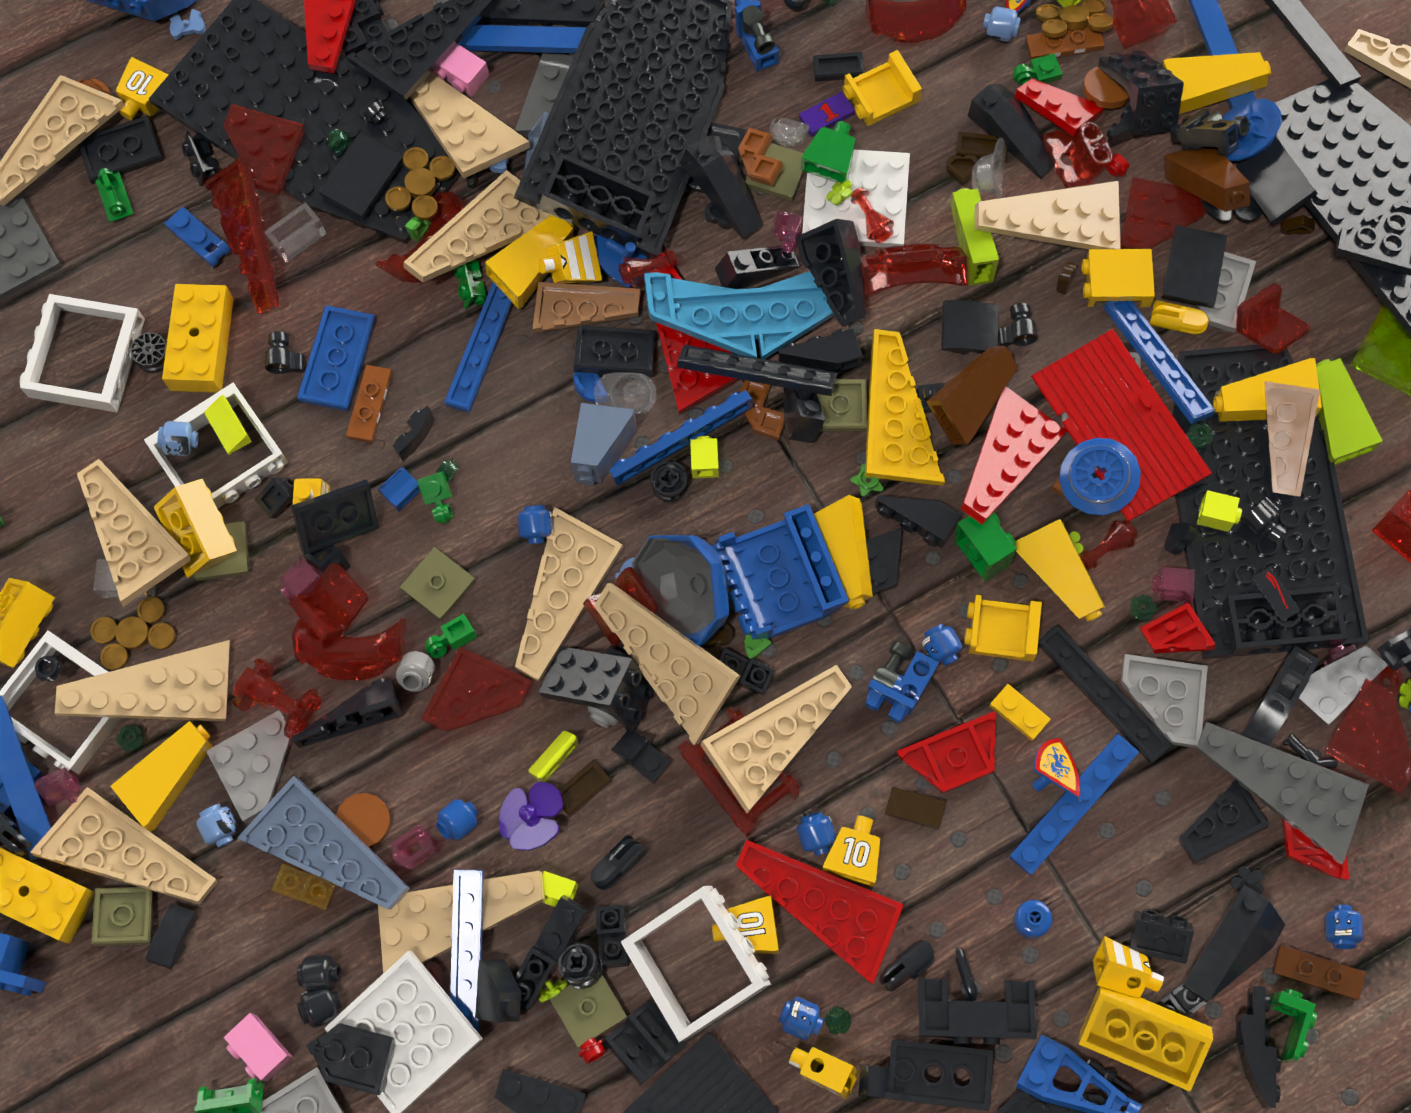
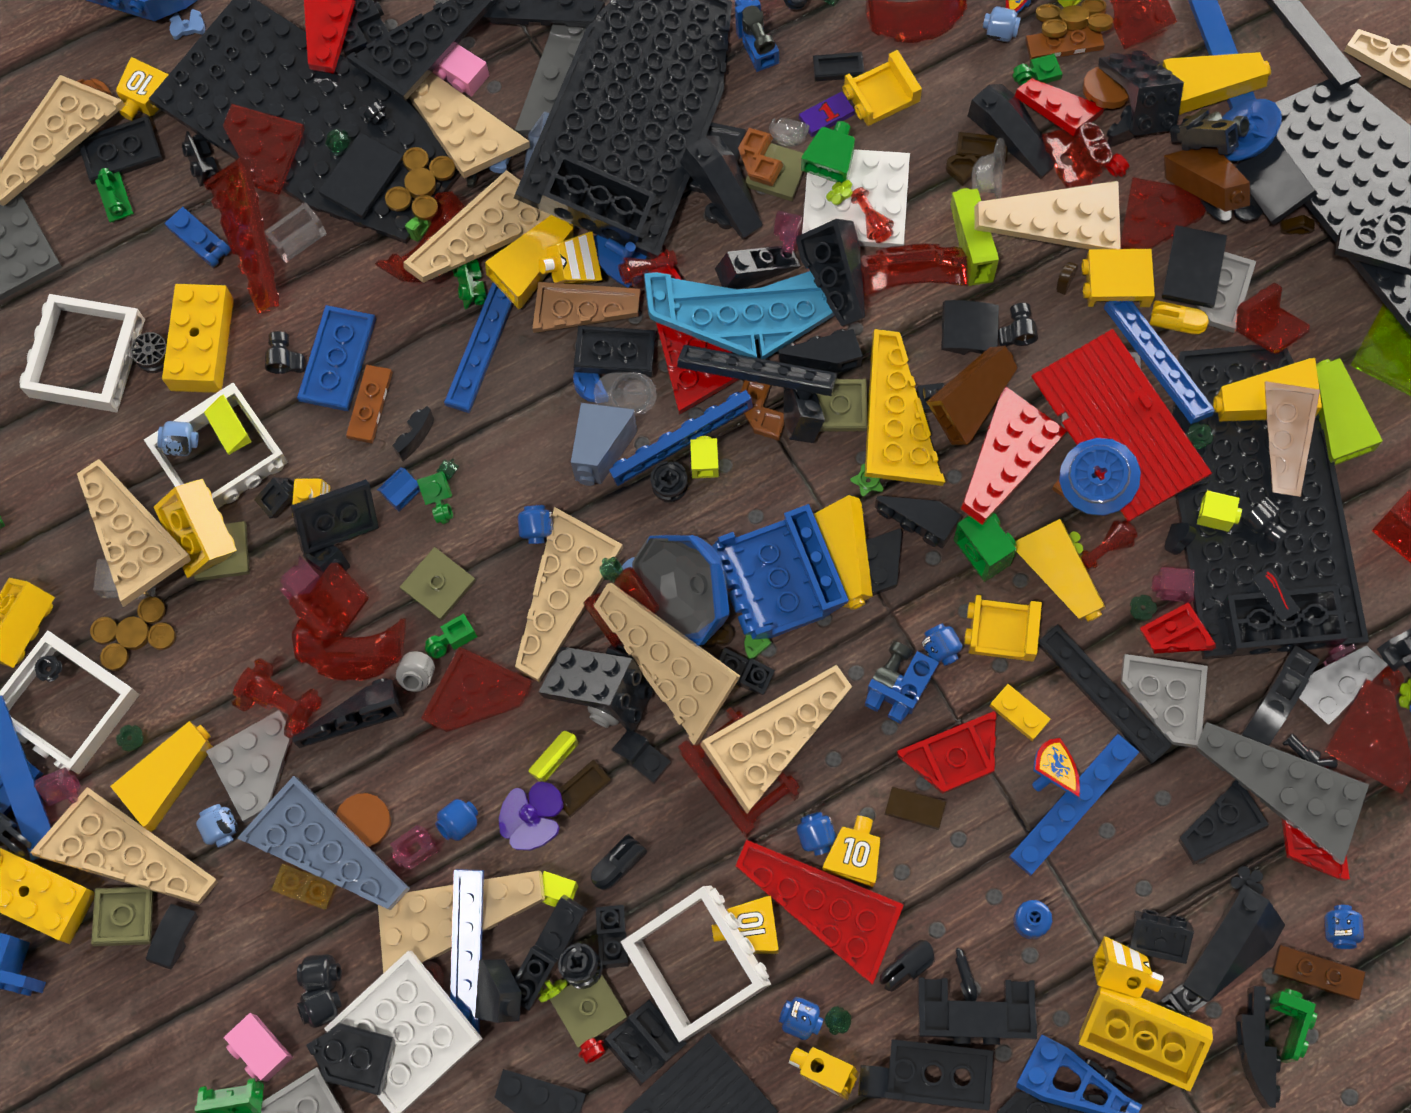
tan wing [55,640,230,721] -> none
blue tile [458,25,586,53] -> none
none -> clear green plate [600,557,624,582]

